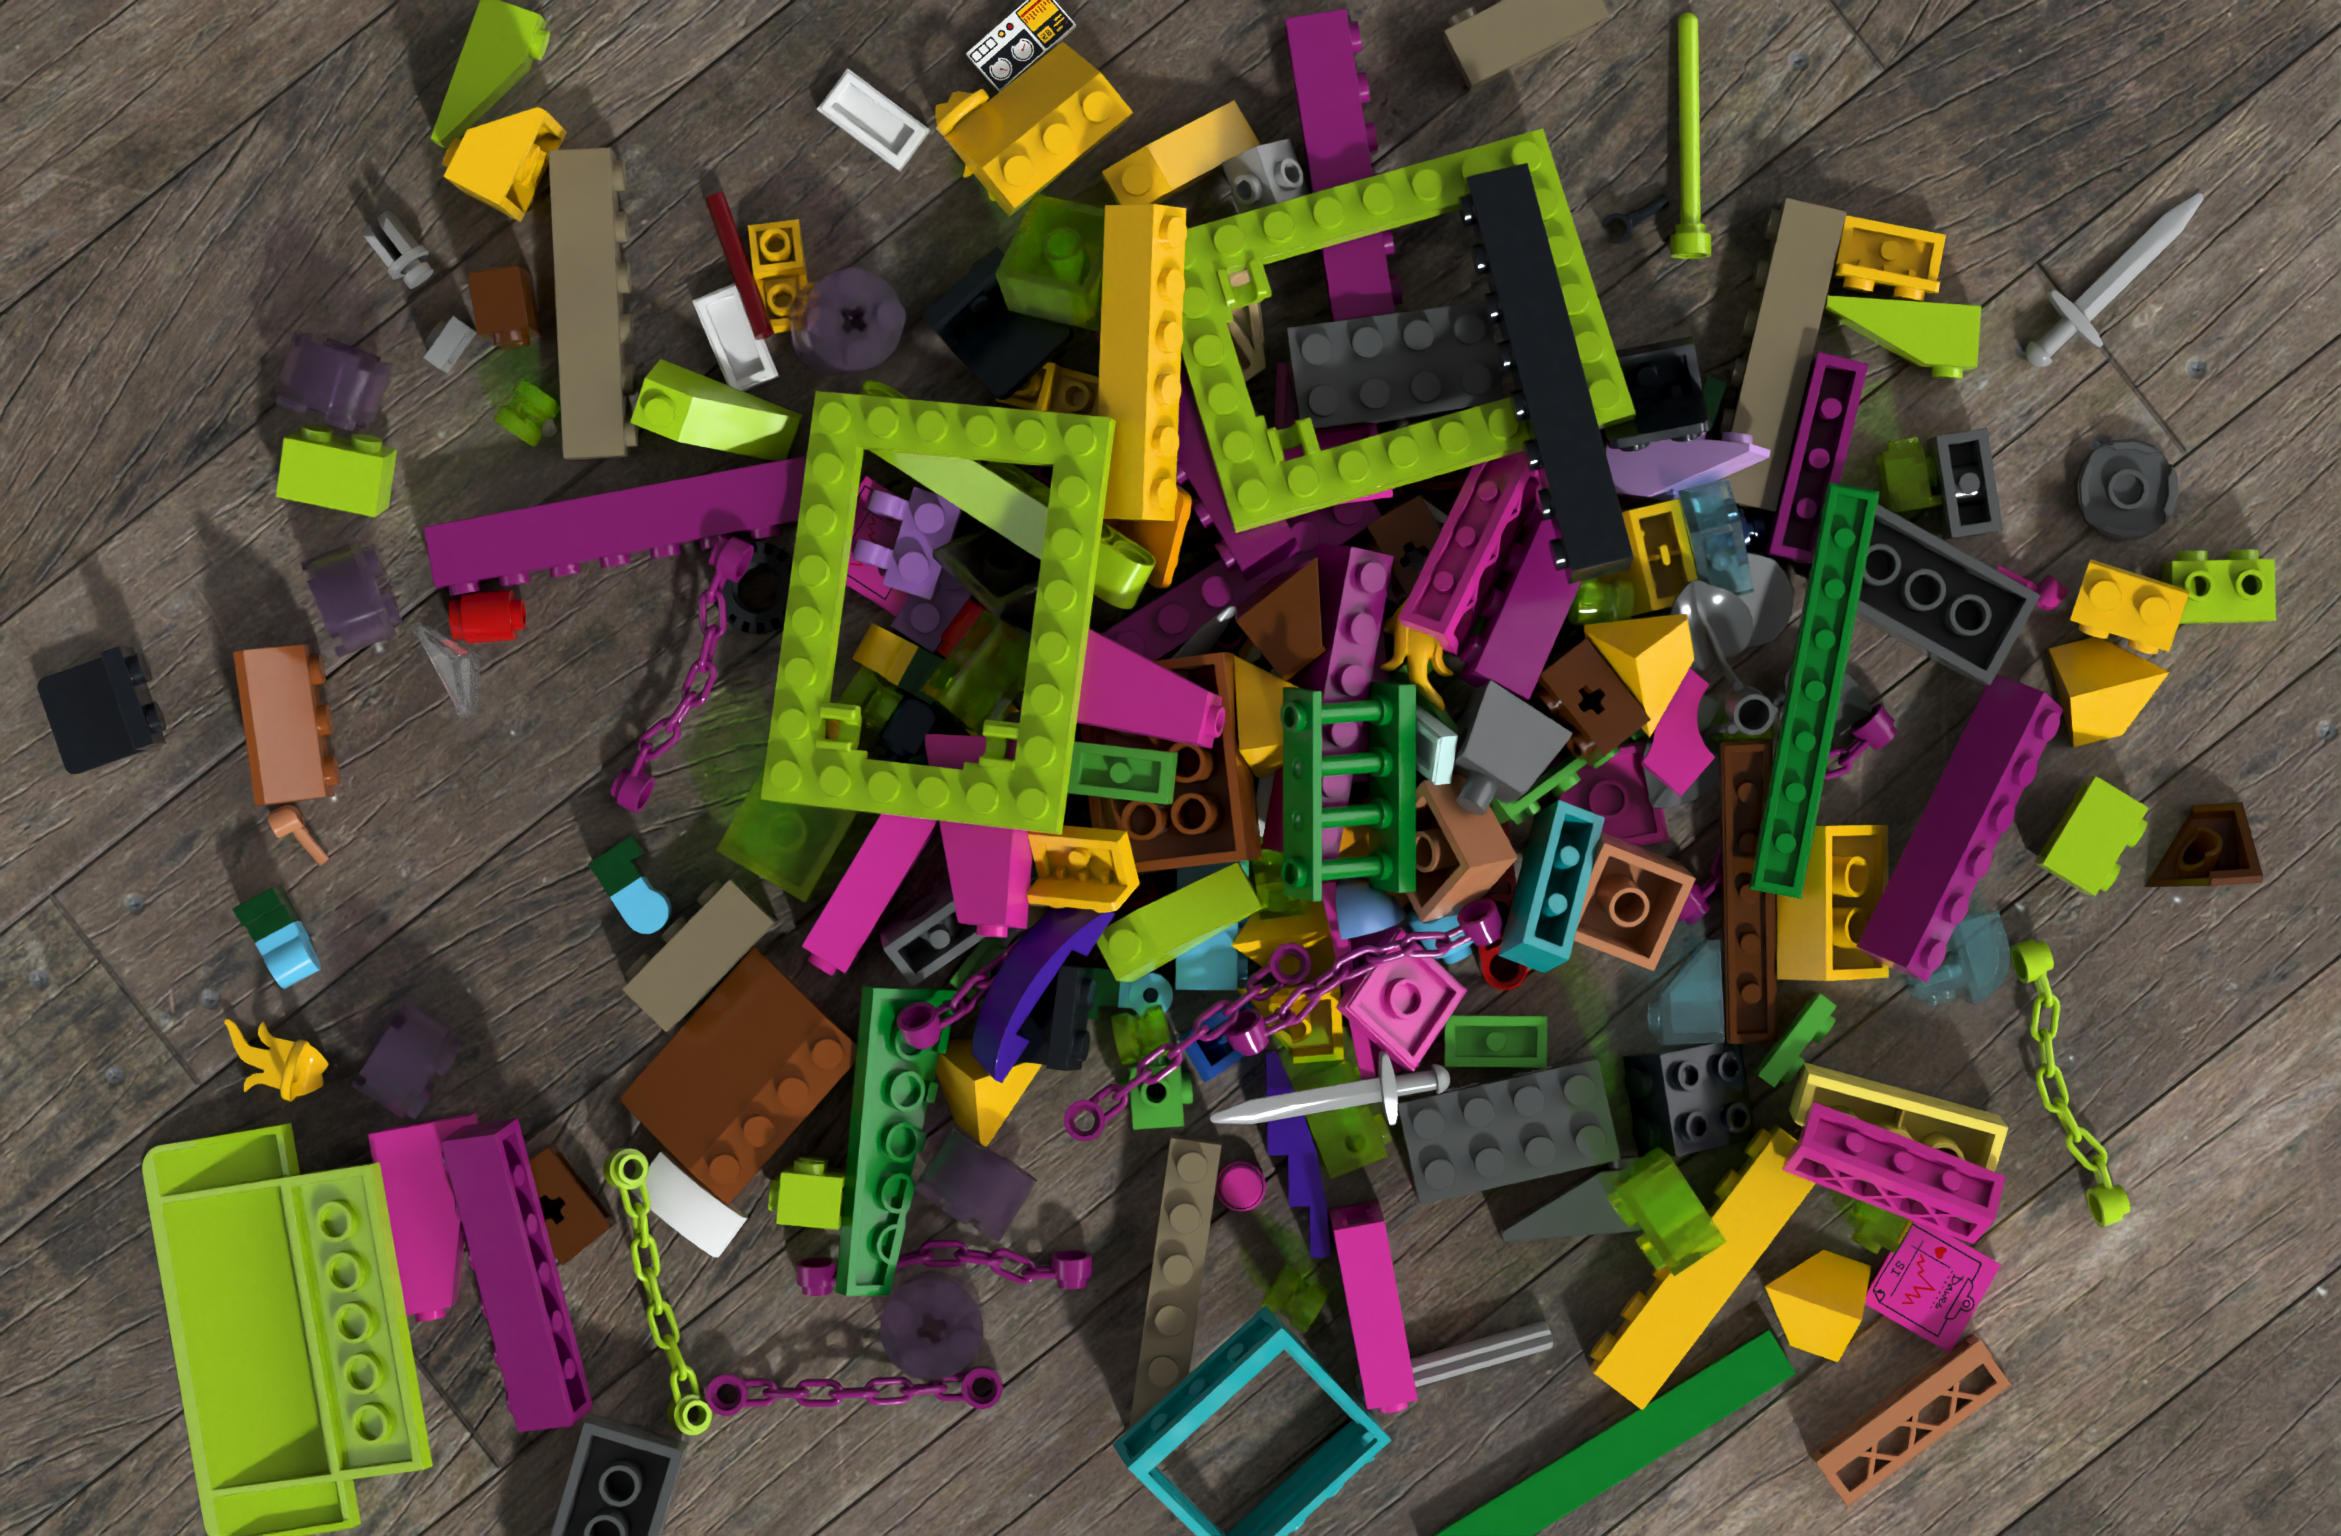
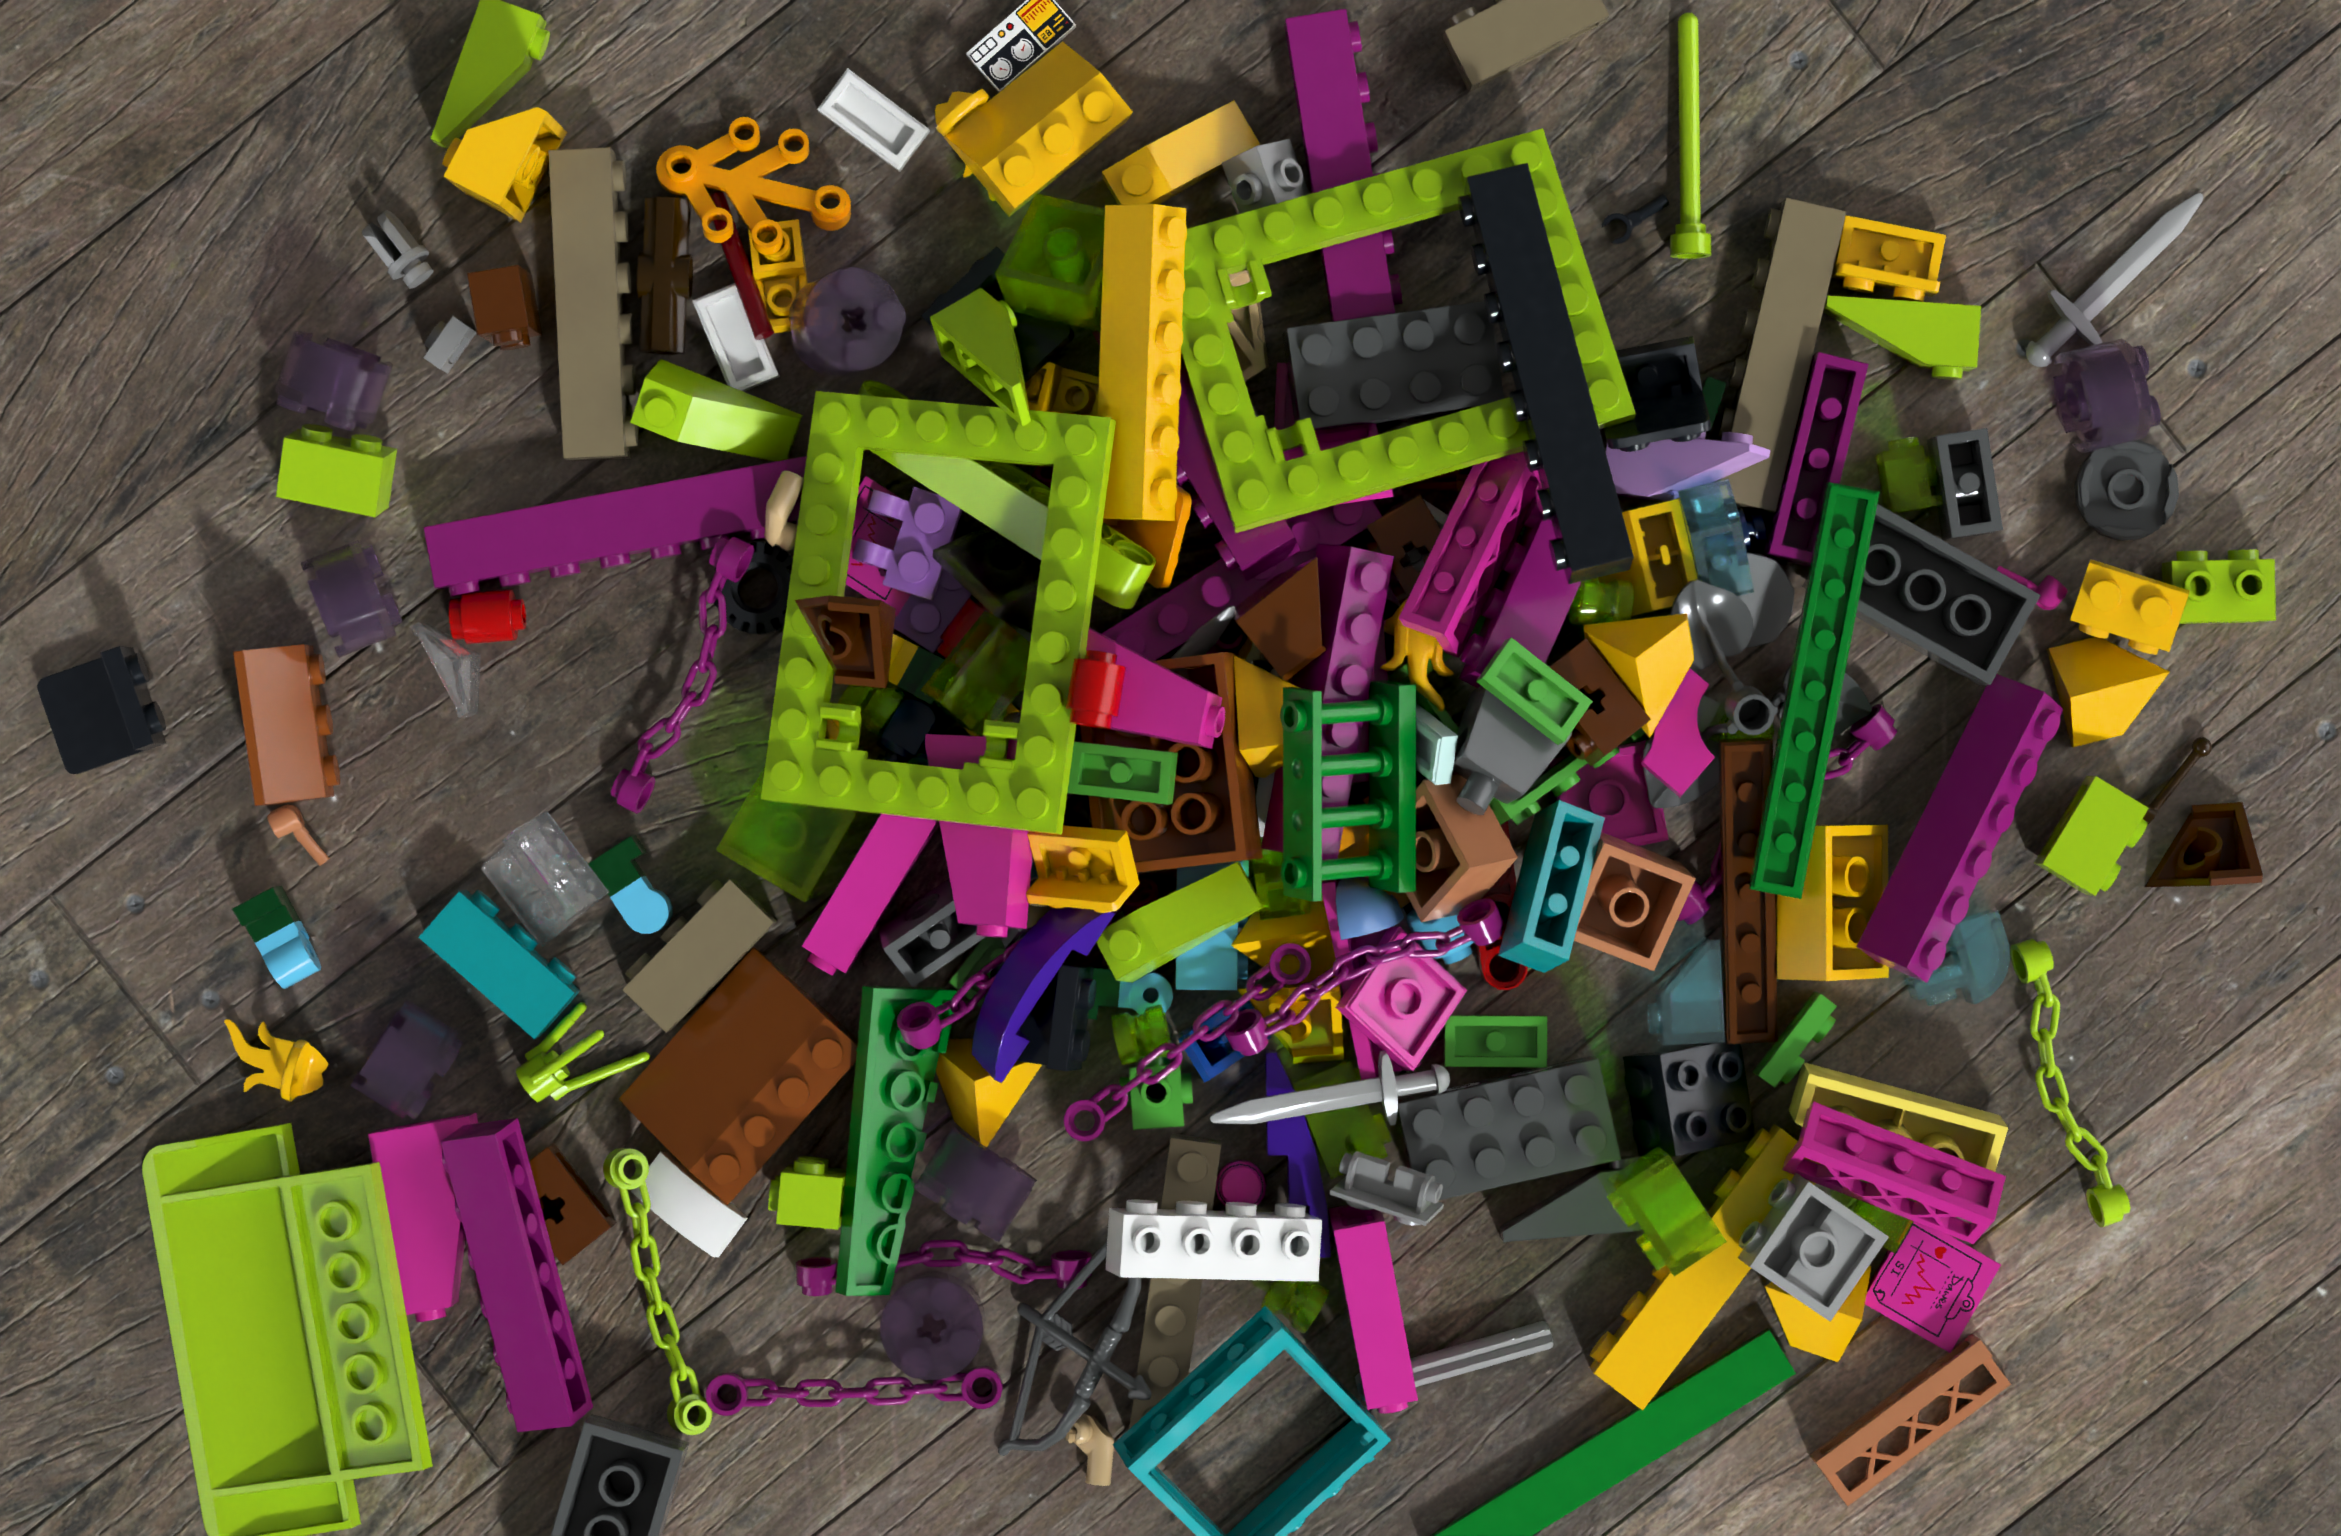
clear neon green wheel [492,377,561,447] -> none
none -> teal brick [418,890,581,1039]
none -> clear bracket [482,811,609,946]
none -> lime plant [516,1002,650,1102]
none -> dark brown piece [637,197,693,355]
none -> light orange plant [656,117,851,255]
none -> tan arm [764,471,804,551]
none -> reddish brown slope [795,595,896,688]
none -> lime slope [930,288,1031,427]
none -> dark grey piece [998,1241,1152,1456]
none -> tan arm [1065,1414,1114,1486]
none -> red brick [1066,650,1126,729]
none -> white brick [1105,1199,1322,1282]
none -> light grey hinge [1330,1151,1444,1226]
none -> bright green plate [1476,637,1593,745]
none -> light grey plate [1738,1173,1889,1322]
none -> clear purple brick [2053,339,2161,453]
none -> dark brown hinge [2143,737,2212,824]

